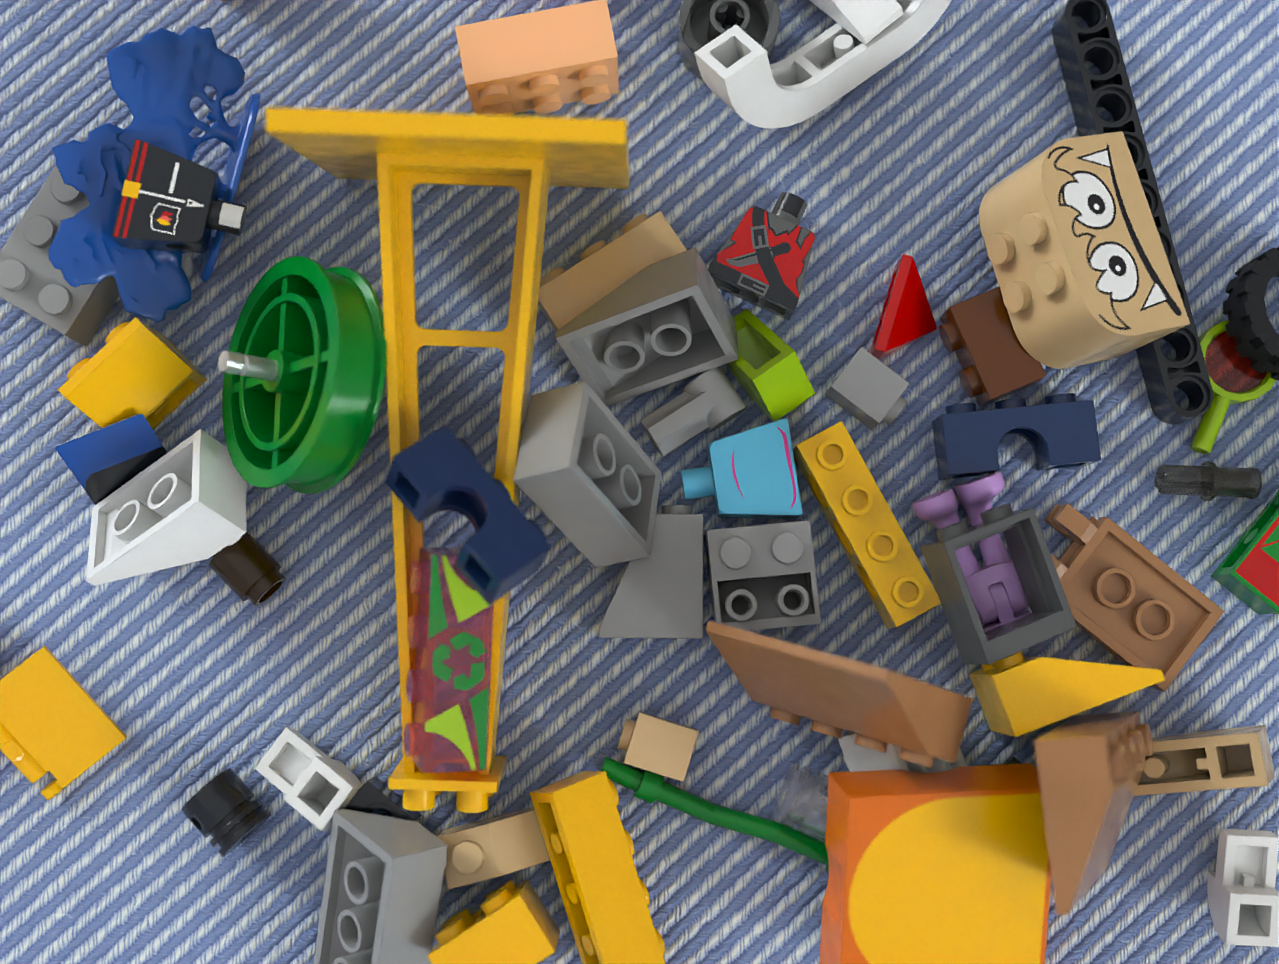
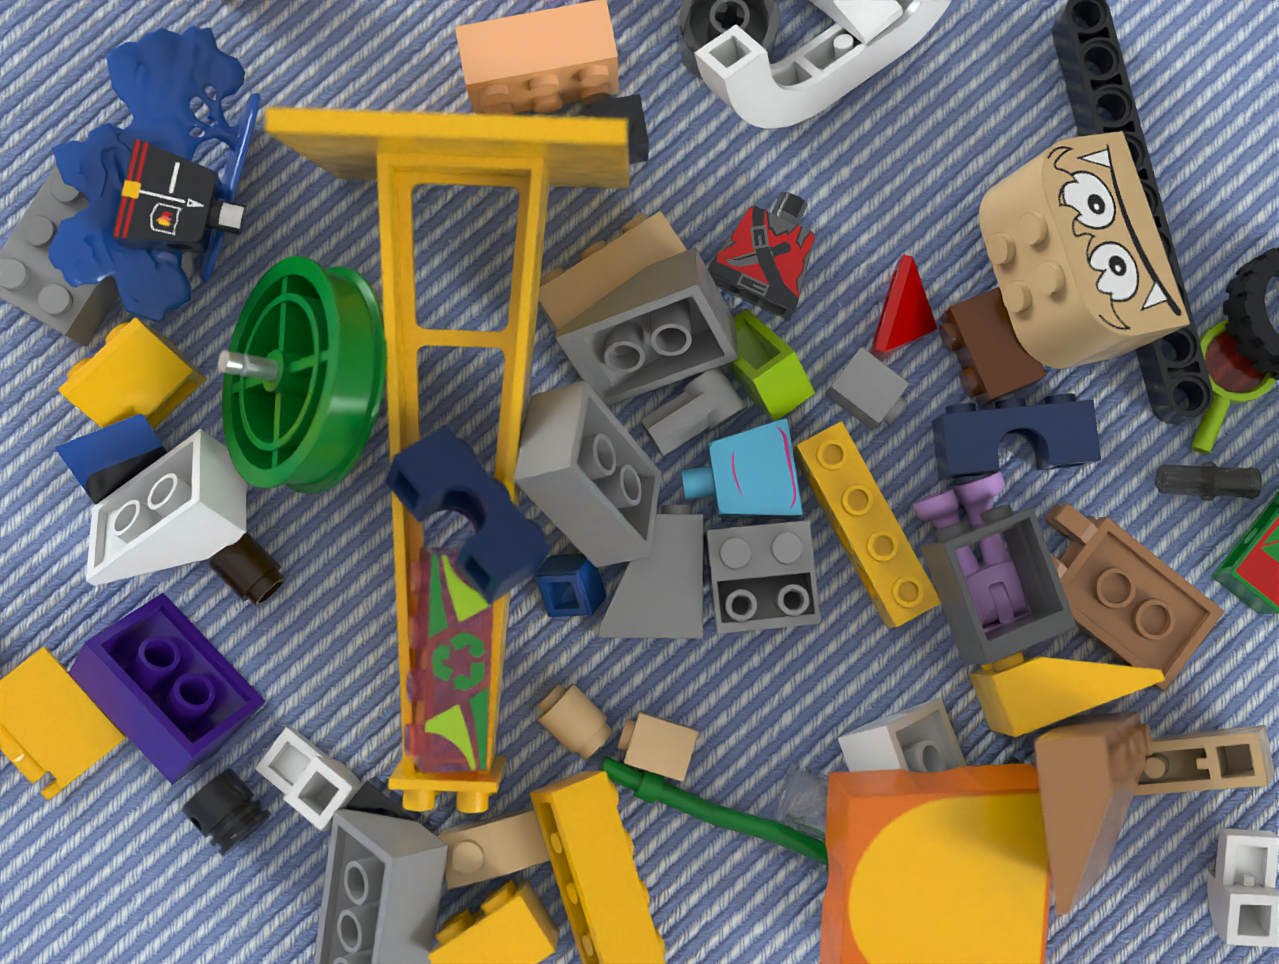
medium nougat slope [706,620,973,768] -> none
none -> dark purple slope [68,593,266,785]
none -> blue slope [534,553,606,617]
none -> tan brick [537,683,613,760]
none -> black brick [590,94,649,164]

